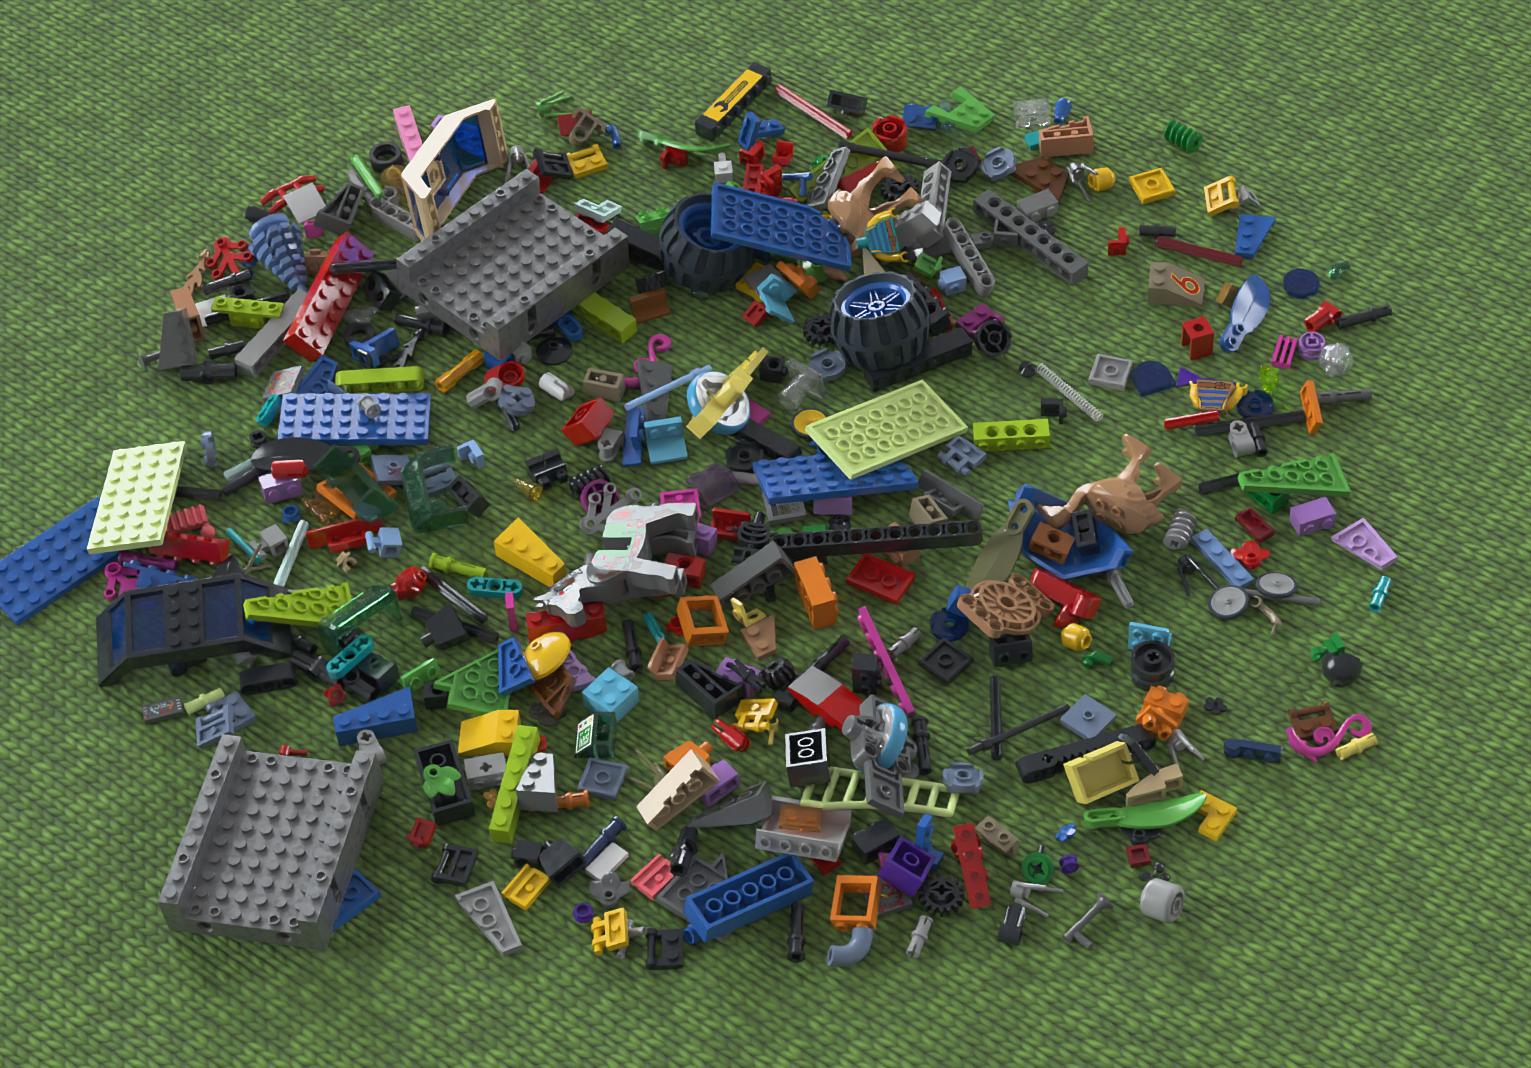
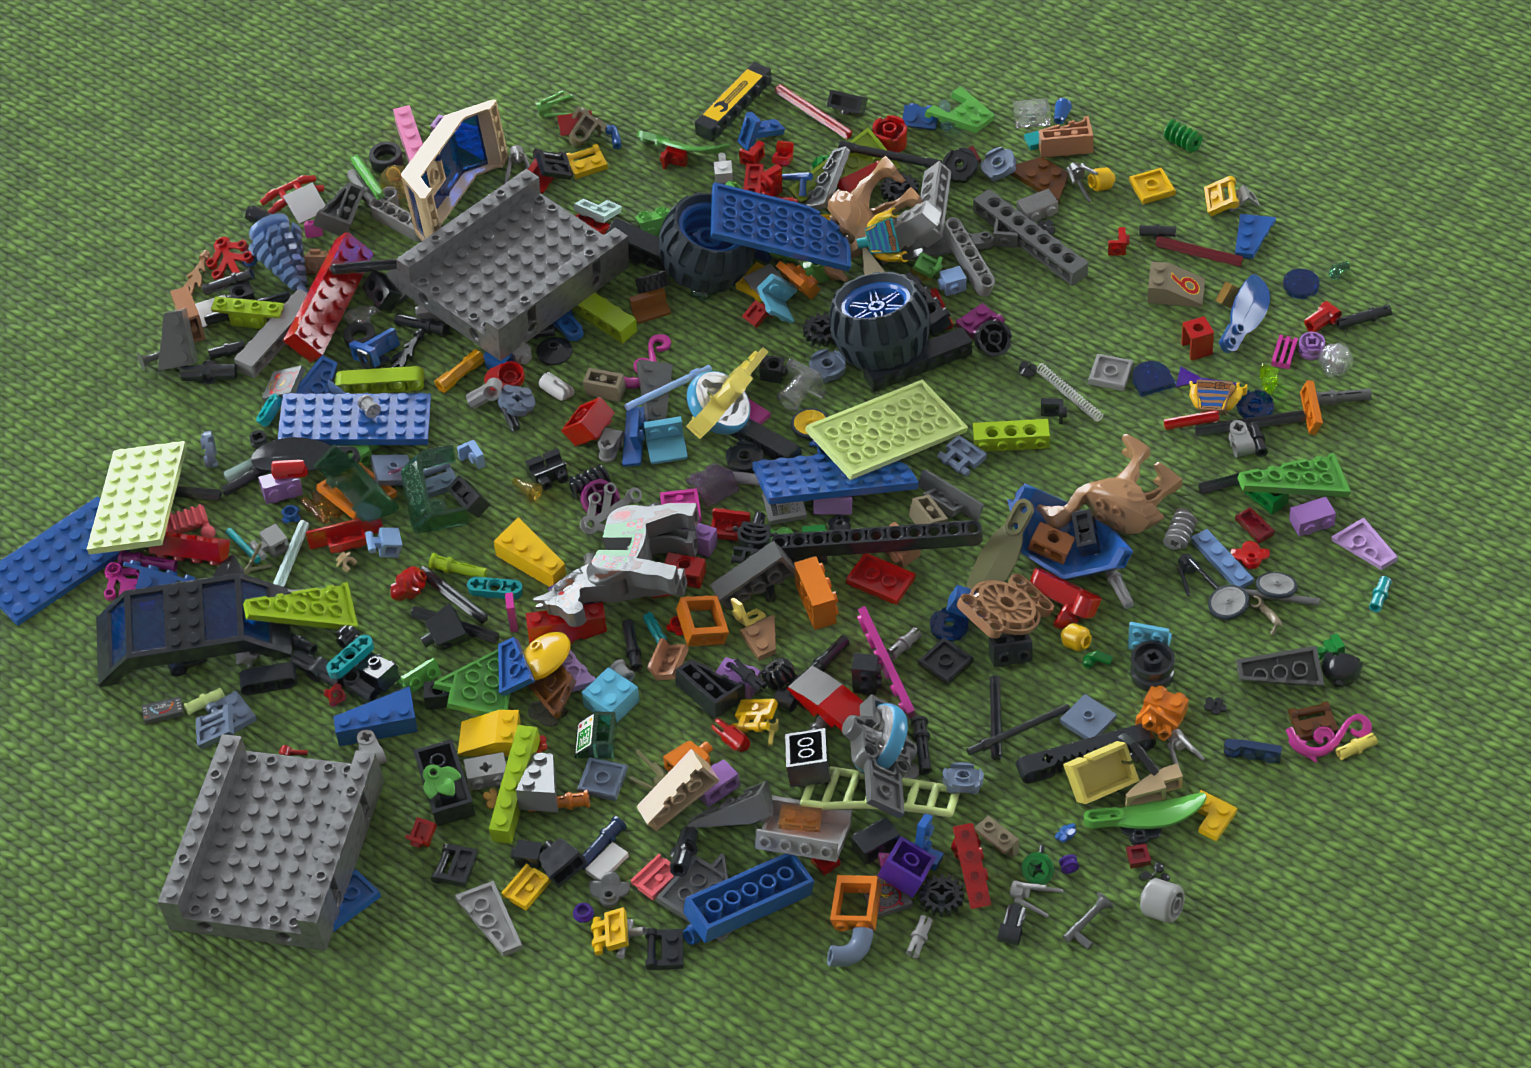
clear green windscreen [318,585,403,658] -> none
black pin [787,902,806,963] -> none
none -> dark grey wedge [1236,646,1324,688]

